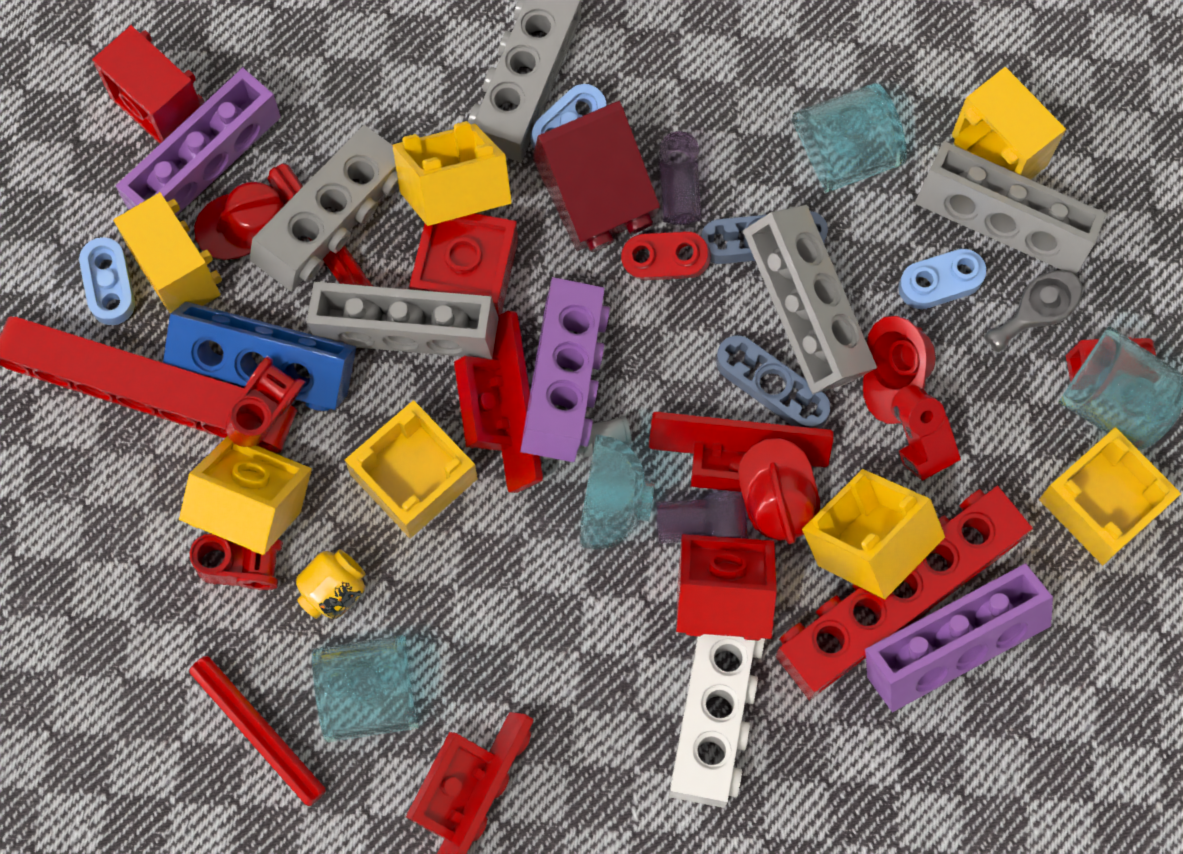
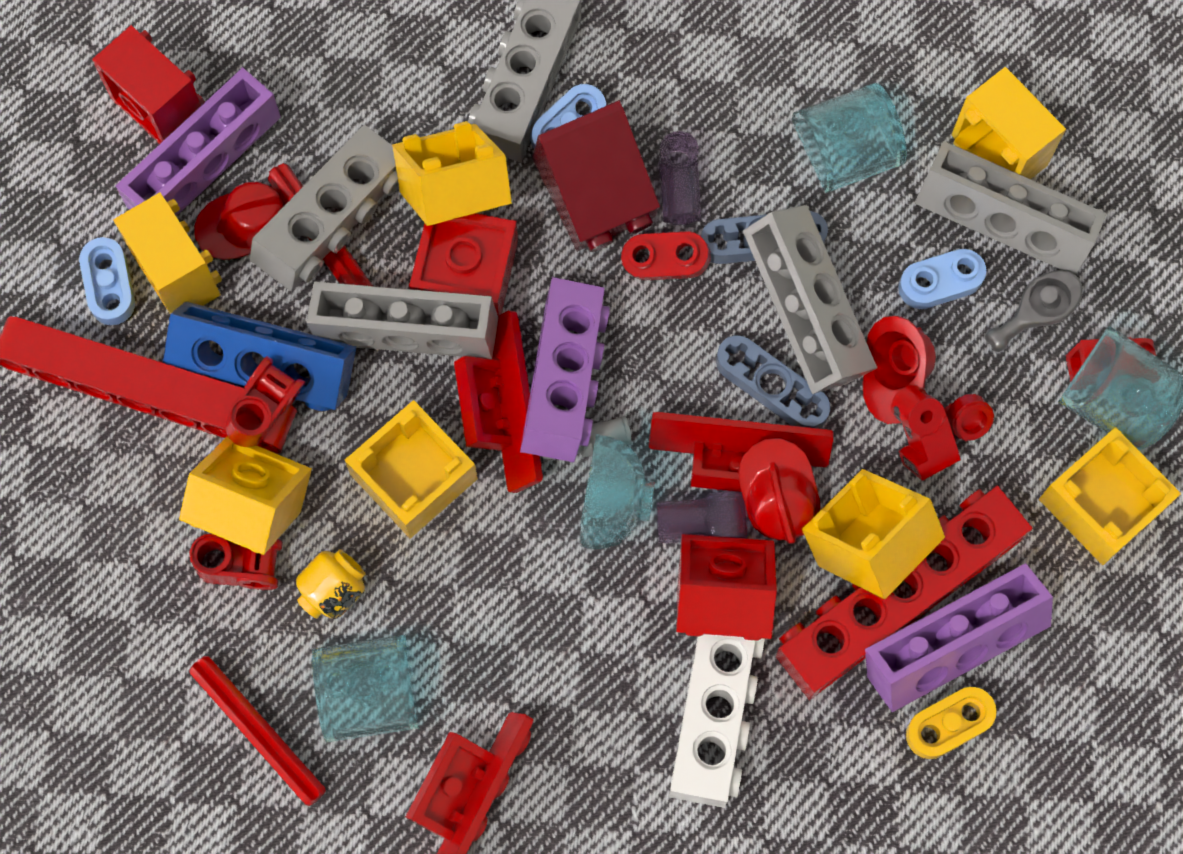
none -> yellow plate [906,687,996,759]
none -> red tile [944,394,994,441]

